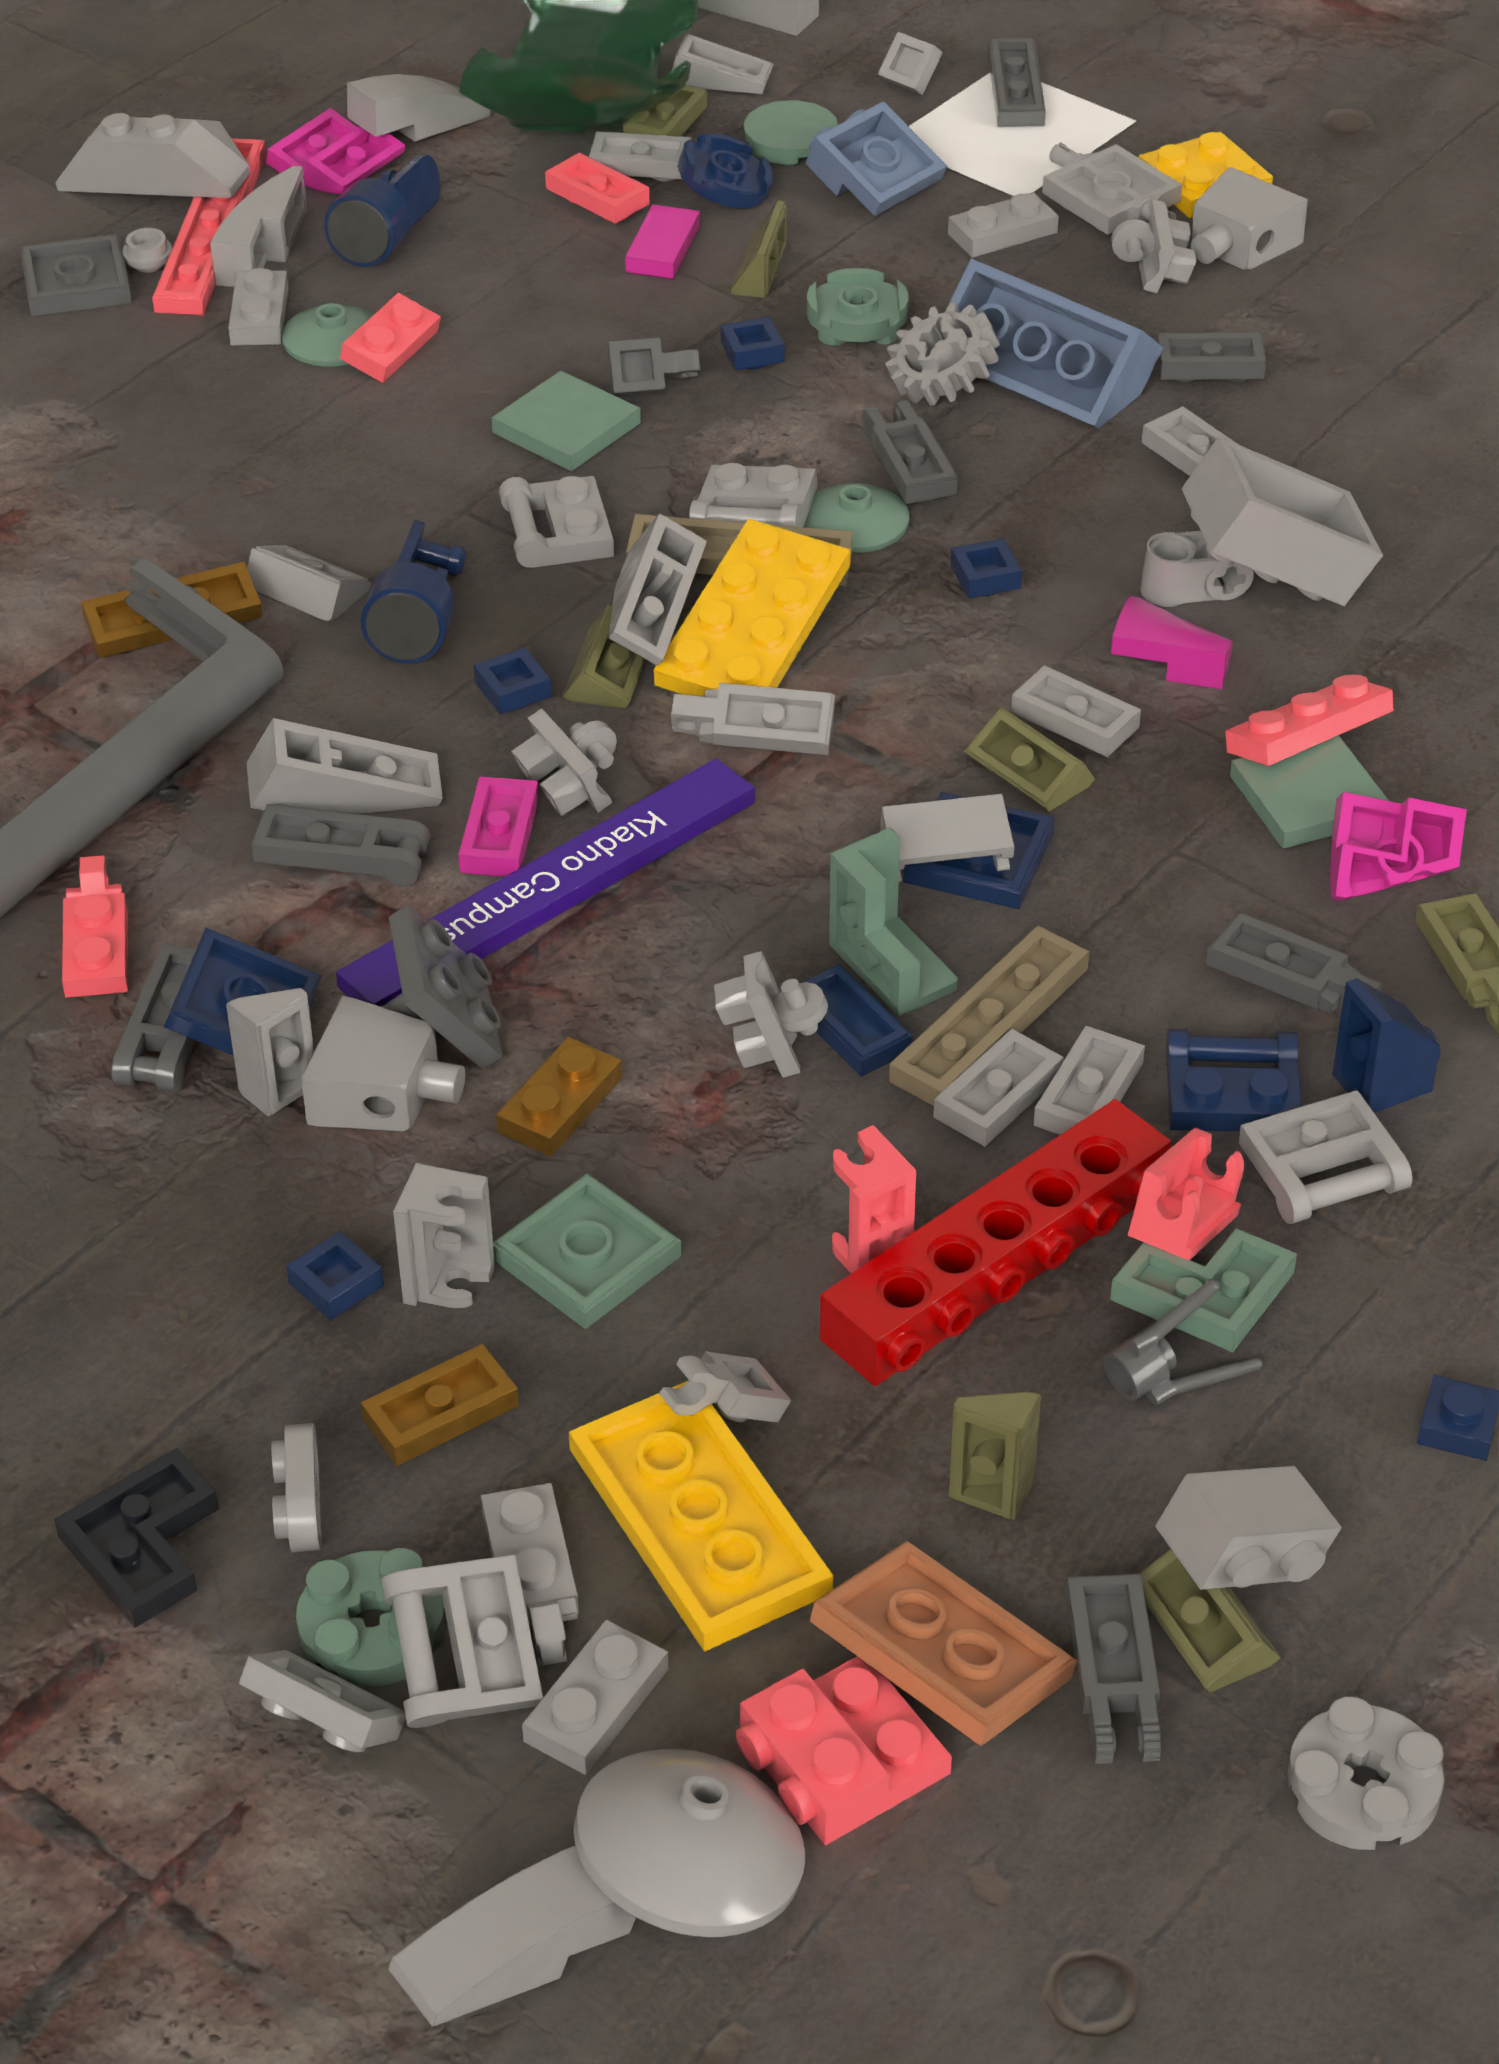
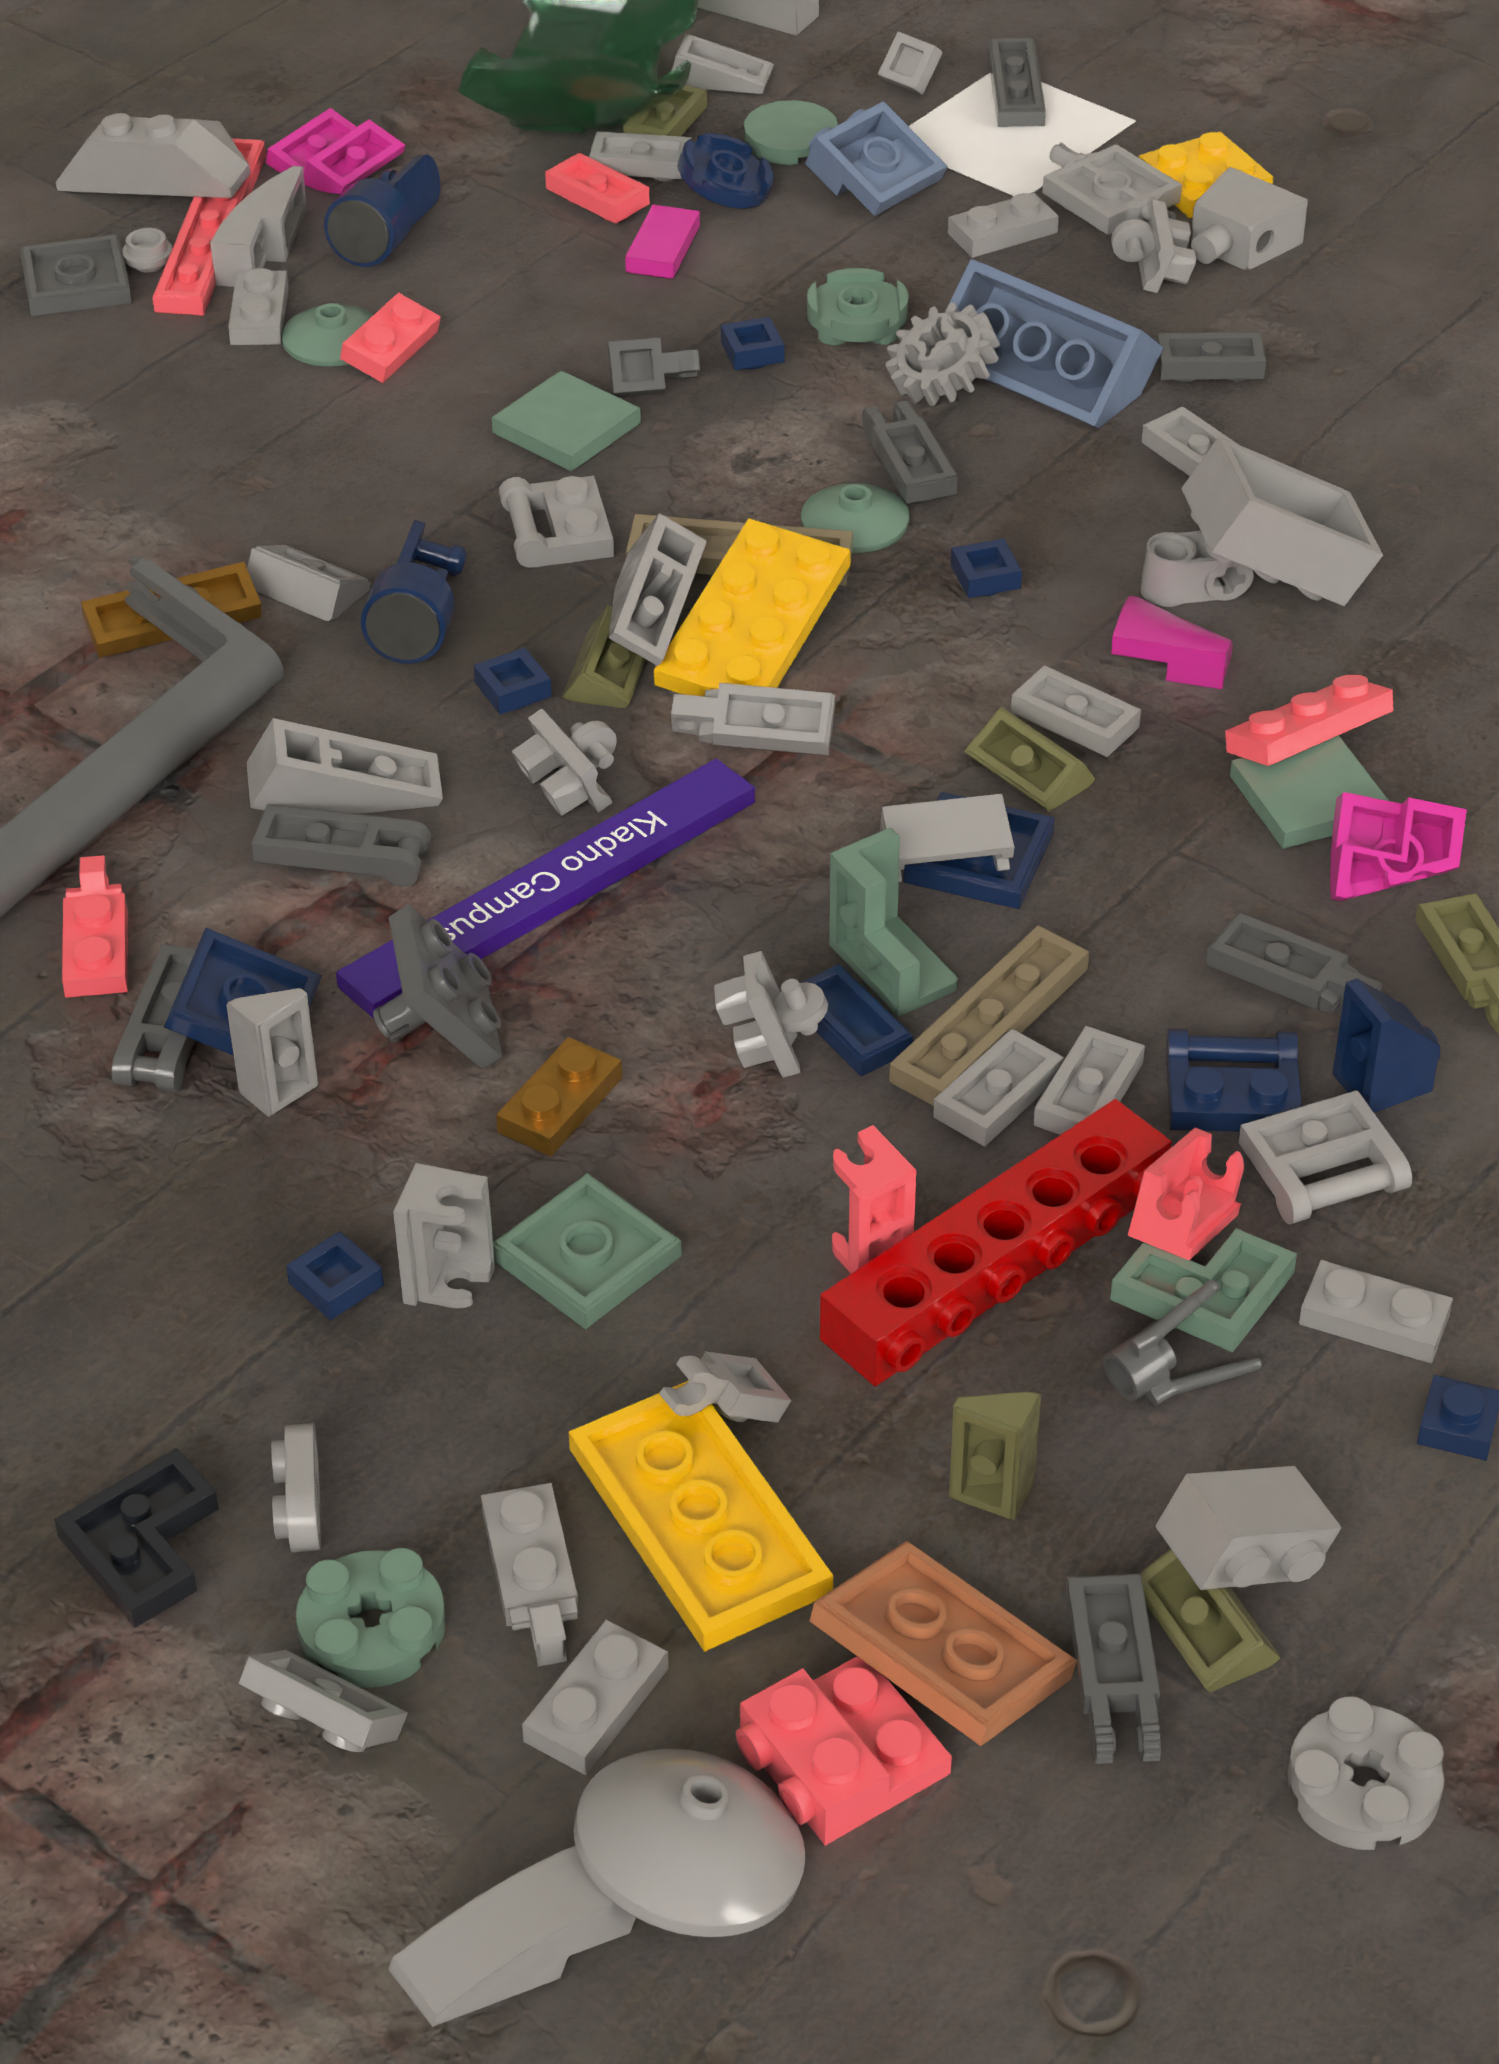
light grey torso [301,996,465,1131] -> none
light grey slope [347,74,491,142] -> none
pearl gold plate [360,1343,519,1466] -> none
light grey plate [381,1555,543,1728] -> none
dark pink plate [458,776,539,877] -> none
light grey plate [689,463,818,527] -> none
olive slope [730,200,787,298] -> none
none -> light grey plate [1299,1260,1453,1364]

